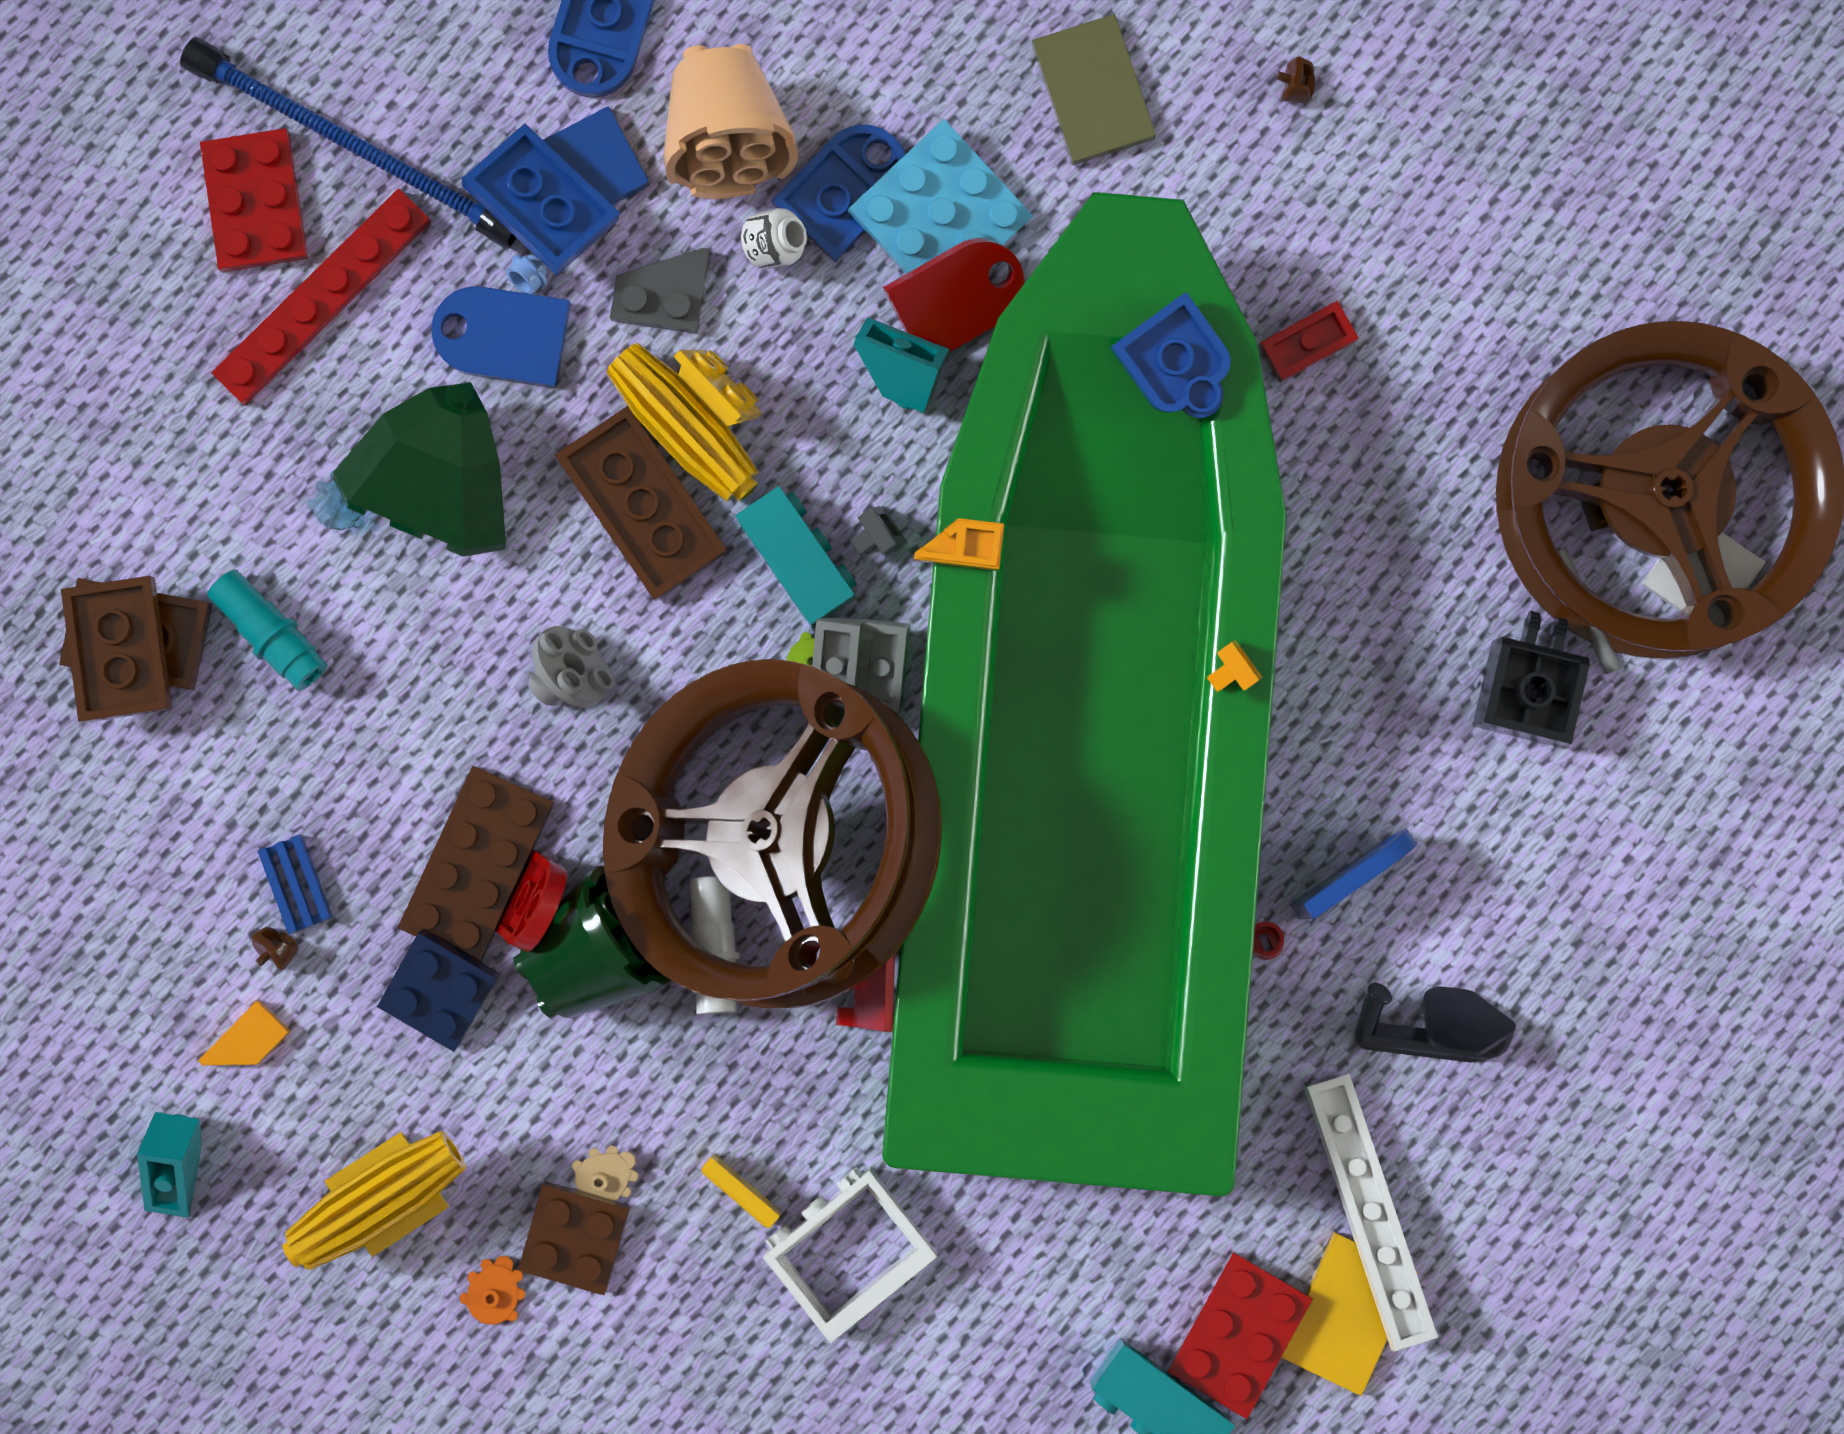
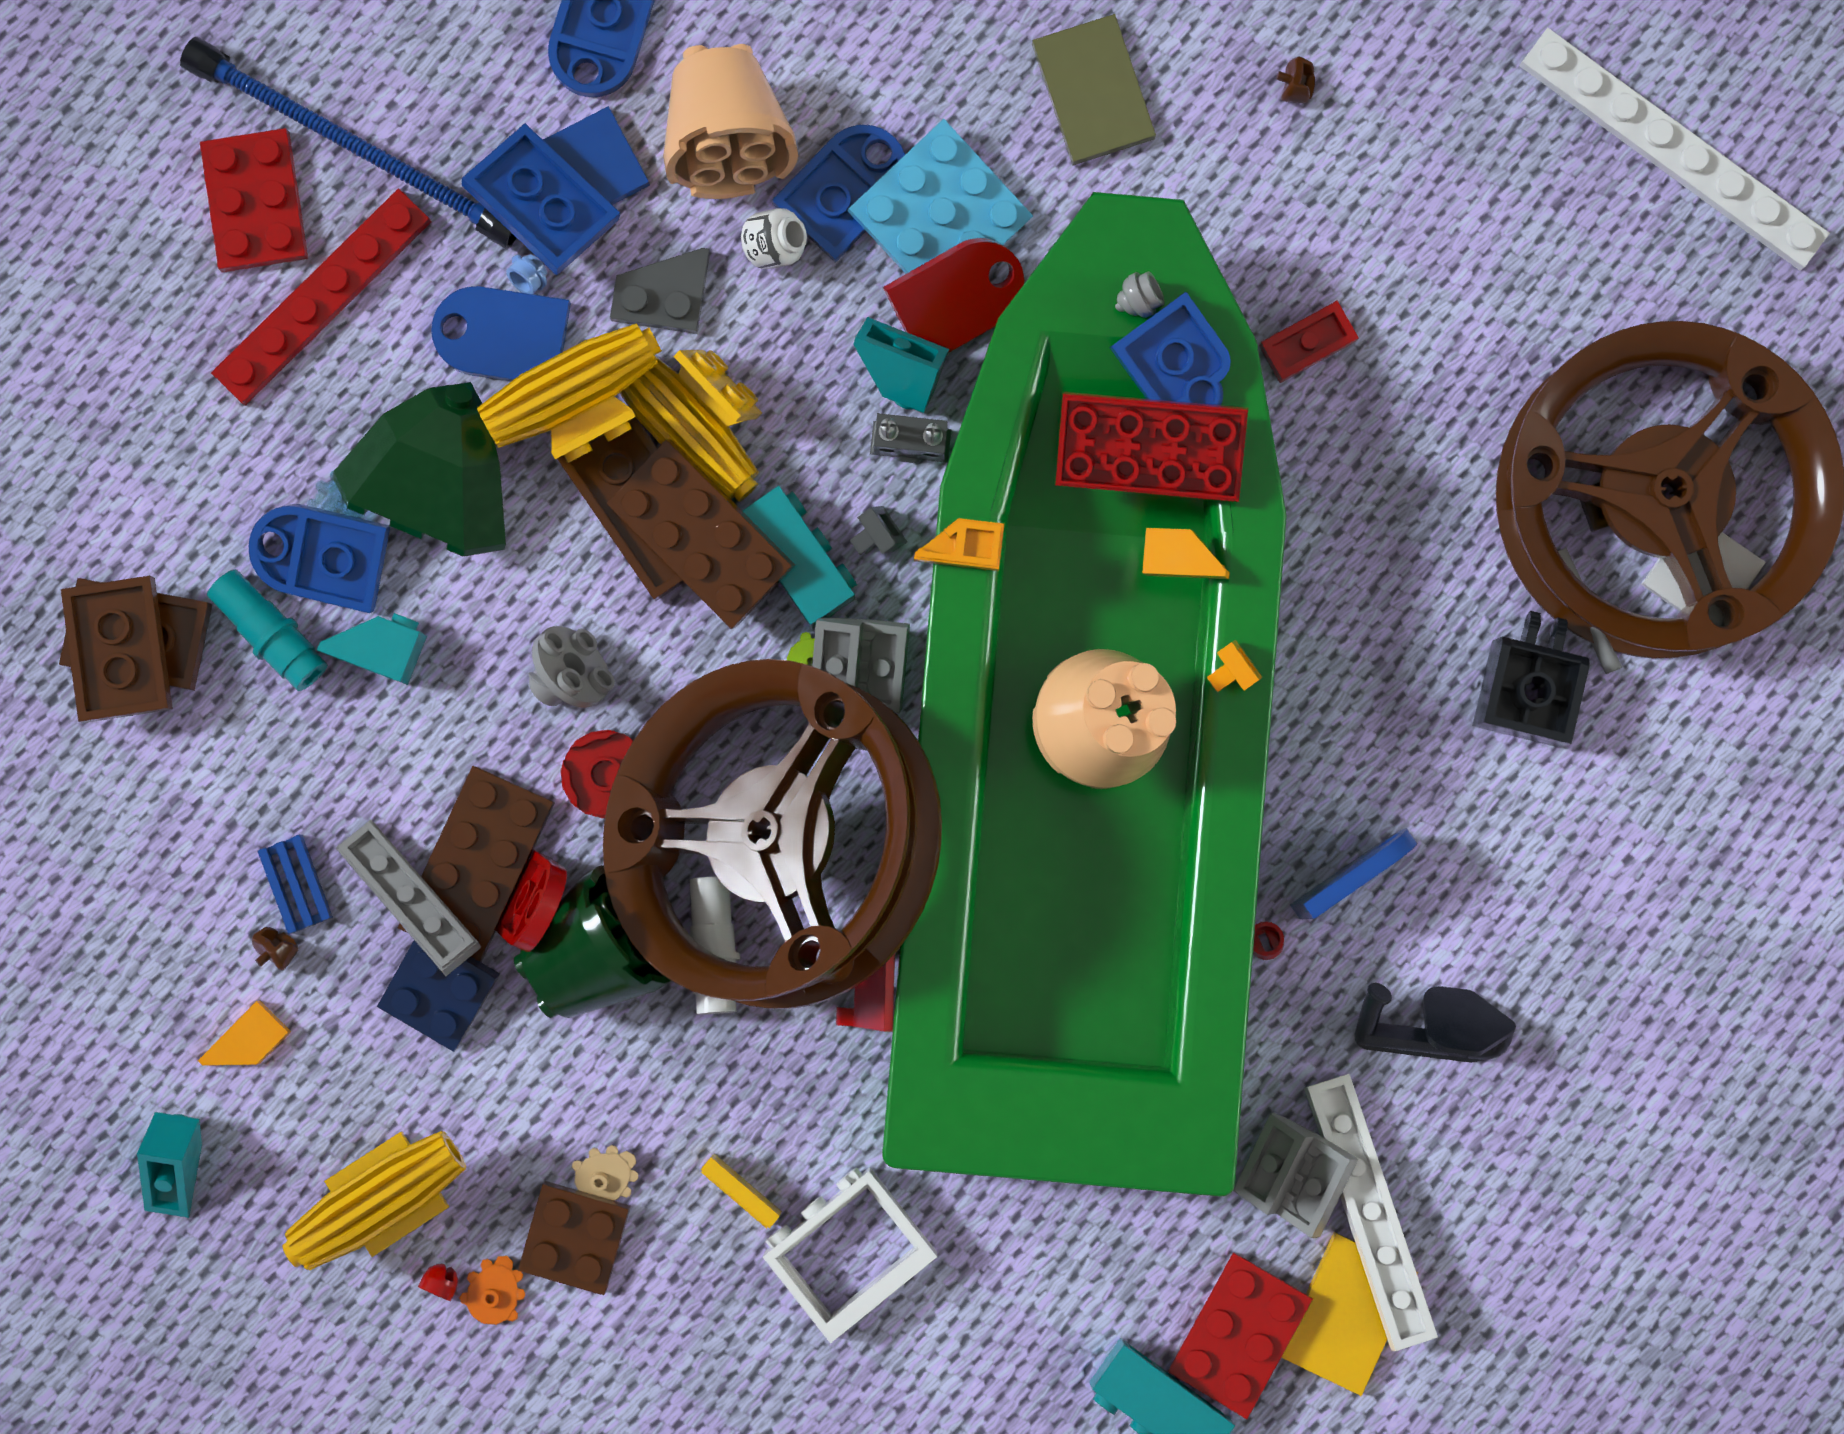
none -> blue tile [248,504,391,613]
none -> teal slope [317,613,427,685]
none -> light grey tile [336,820,481,976]
none -> red hinge [418,1263,458,1302]
none -> yellow plate [477,323,662,463]
none -> red tile [561,730,633,819]
none -> reddish brown plate [607,439,795,629]
none -> dark grey piece [870,413,952,463]
none -> light nougat cone [1032,649,1176,789]
none -> red tile [1055,392,1248,502]
none -> light grey plate [1115,271,1164,318]
none -> light orange tile [1142,528,1230,579]
none -> light grey slope [1233,1113,1358,1238]
none -> white plate [1519,27,1830,271]

